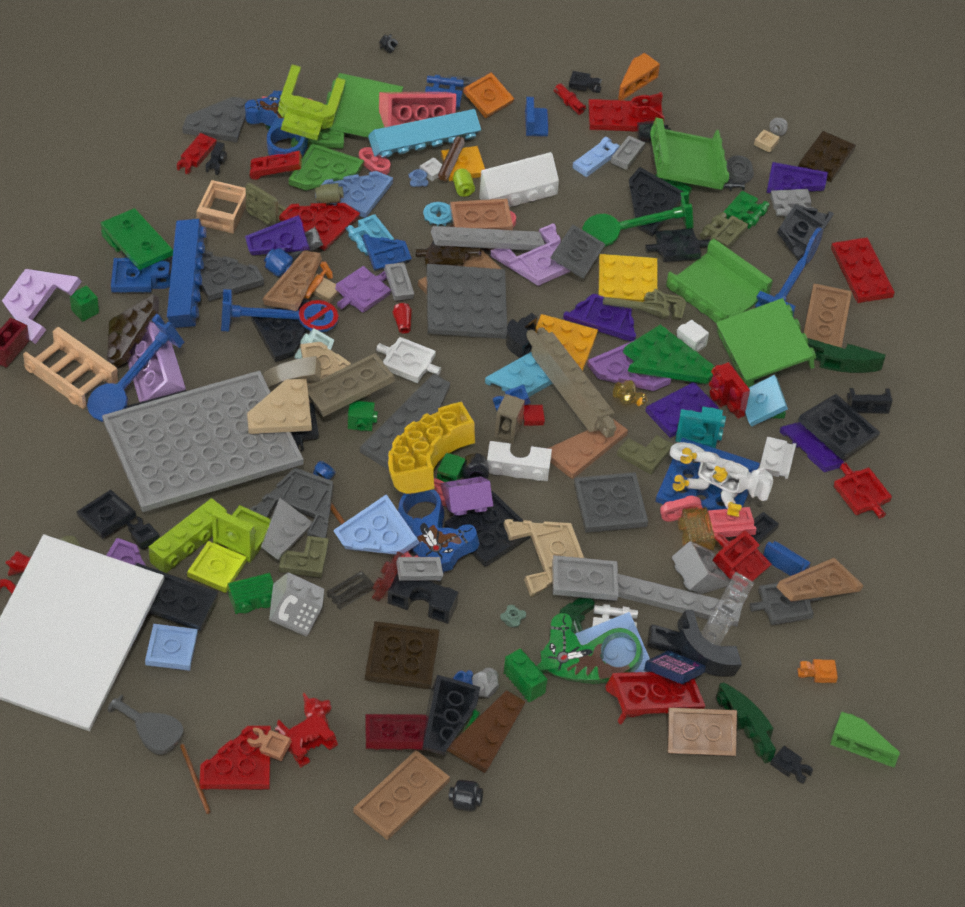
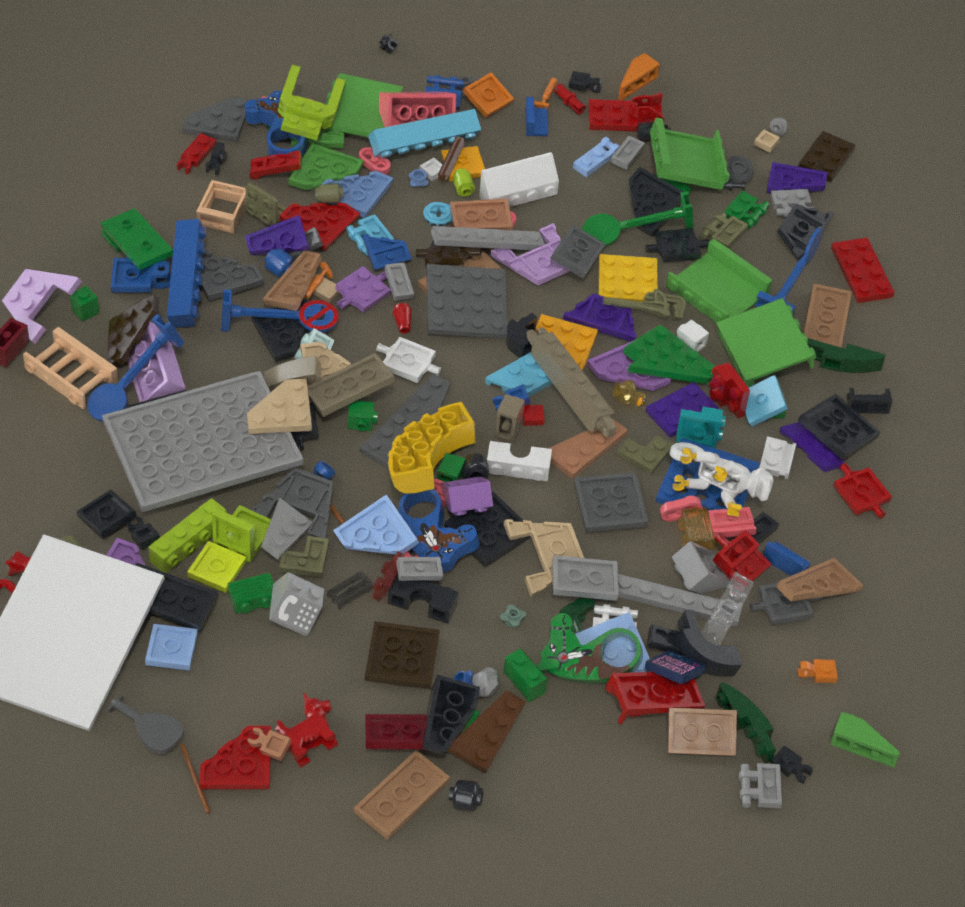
none -> orange piece [534,78,557,110]
none -> light grey plate [739,763,782,808]

